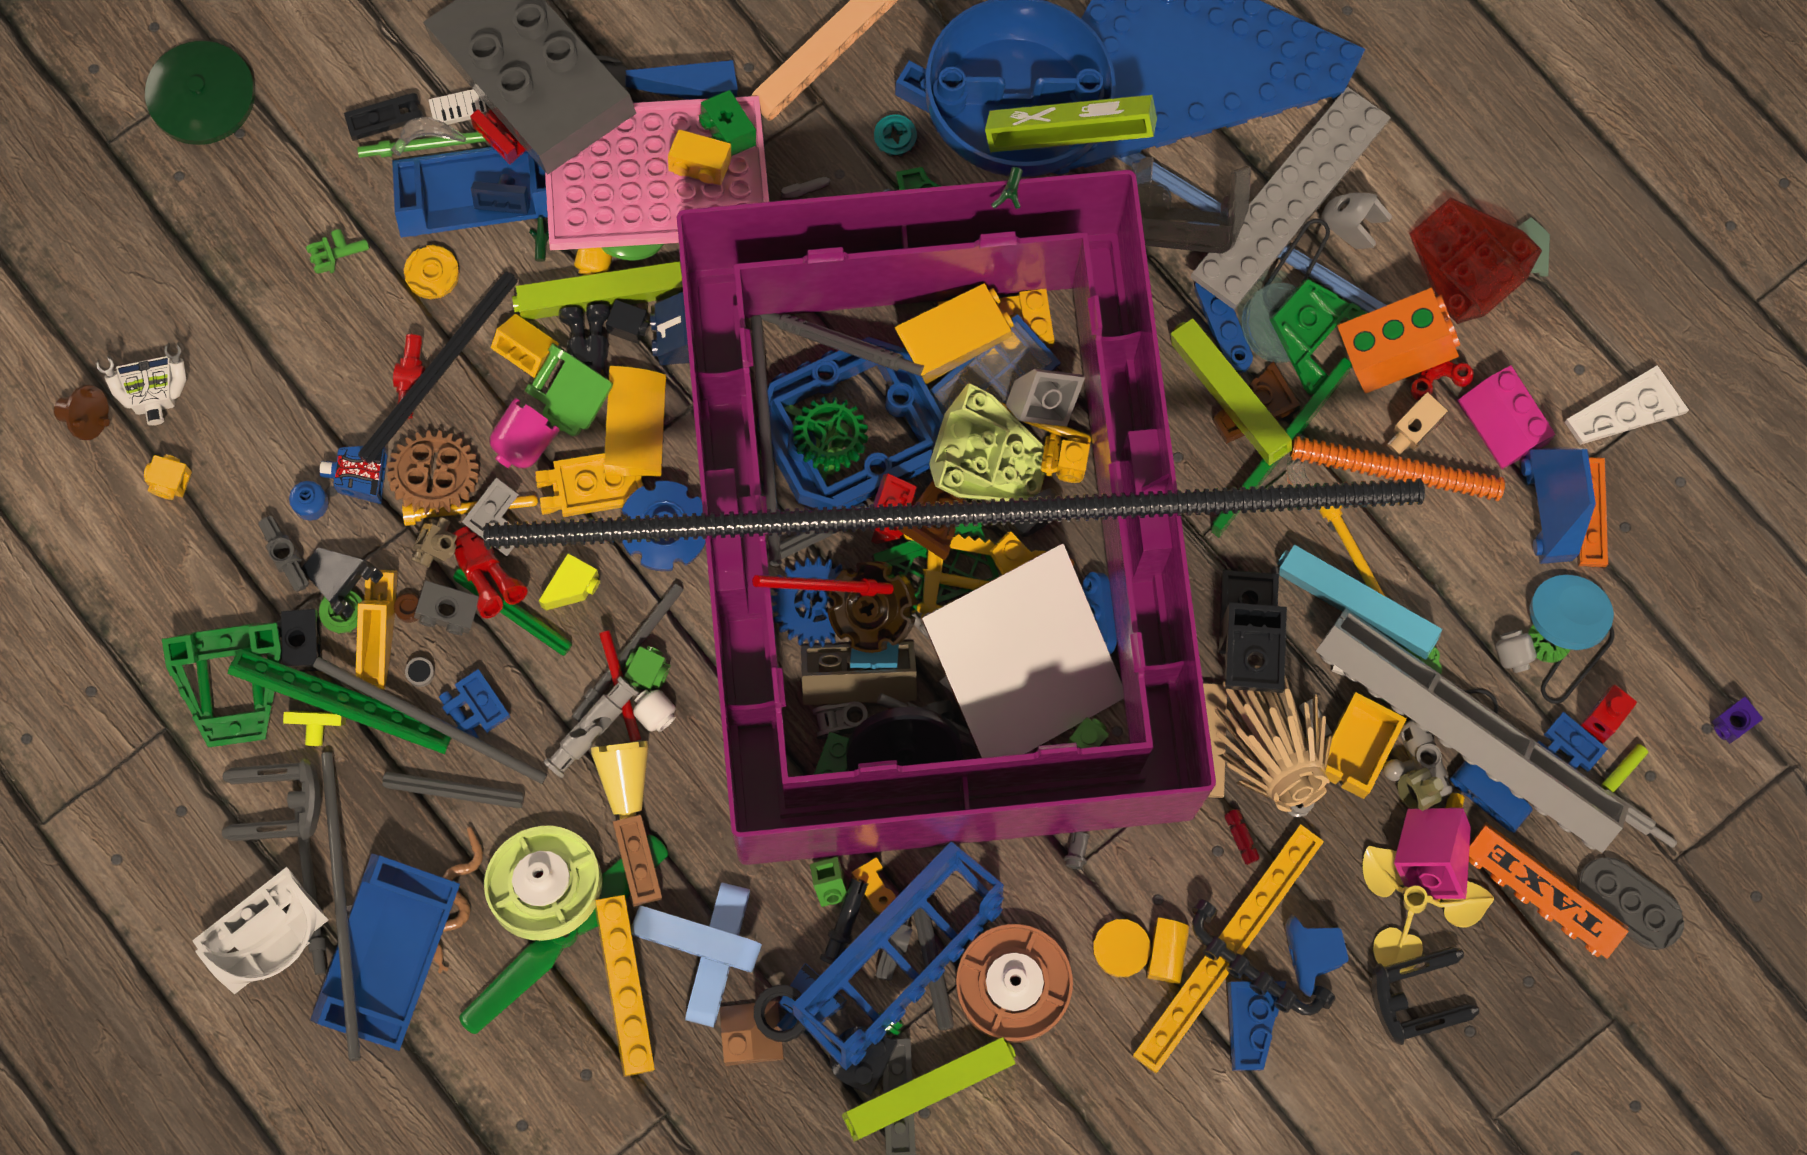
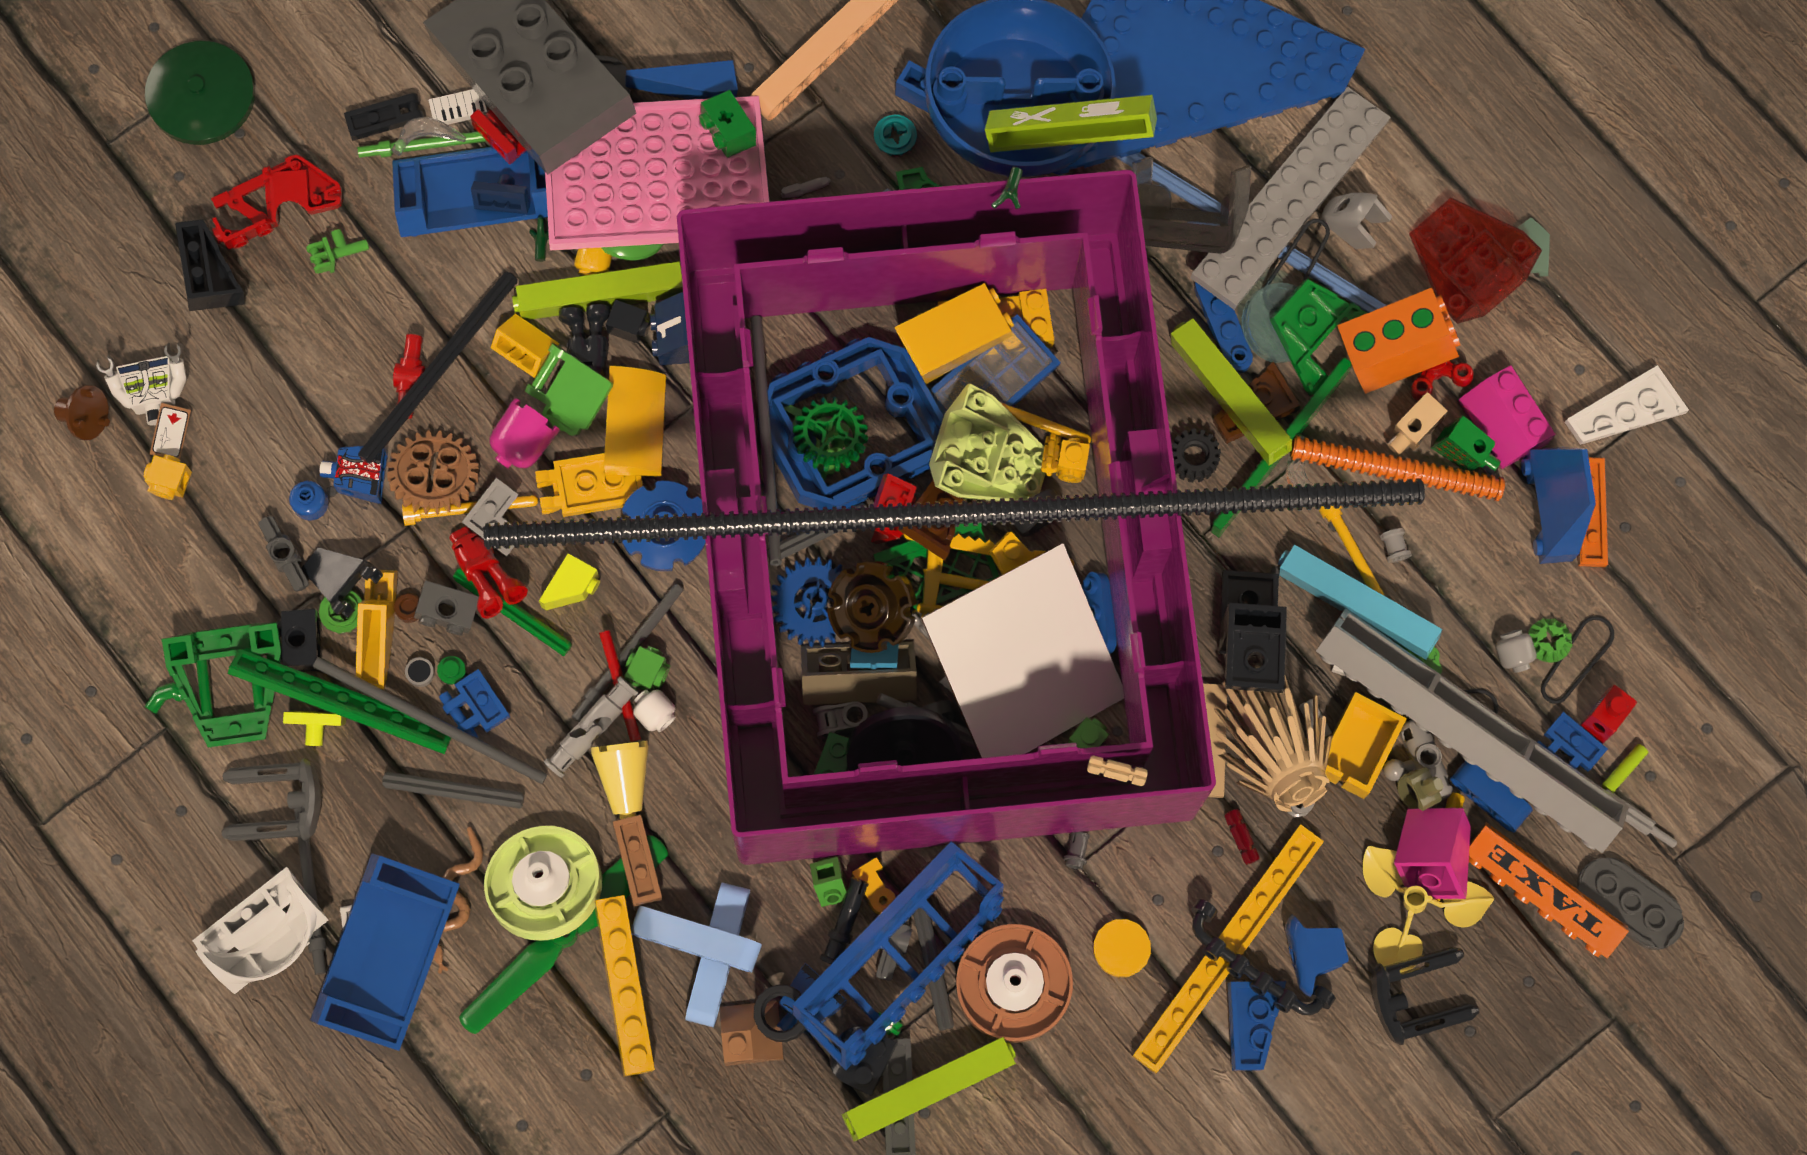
dark grey piece [321,752,361,1061] -> none
yellow tile [404,245,460,299] -> none
dark tan piece [411,517,457,568] -> none
yellow brick [668,129,731,186] -> none
red bar [752,575,894,596] -> none
dark grey axle [758,313,924,376] -> none
light grey slope [1006,369,1085,426] -> none
yellow brick [1146,917,1189,984] -> none
dark azure piece [1530,575,1614,650] -> none
dark purple brick [1712,697,1763,744] -> none
none -> green arm [144,682,183,714]
none -> white sticker [150,403,191,459]
none -> black wedge [175,219,245,311]
none -> red piece [211,155,342,249]
none -> green plate [437,656,466,685]
none -> tan axle [1087,756,1148,786]
none -> black tyre [1172,429,1221,483]
none -> light grey bush [1380,528,1412,563]
none -> green torso [1431,416,1501,474]

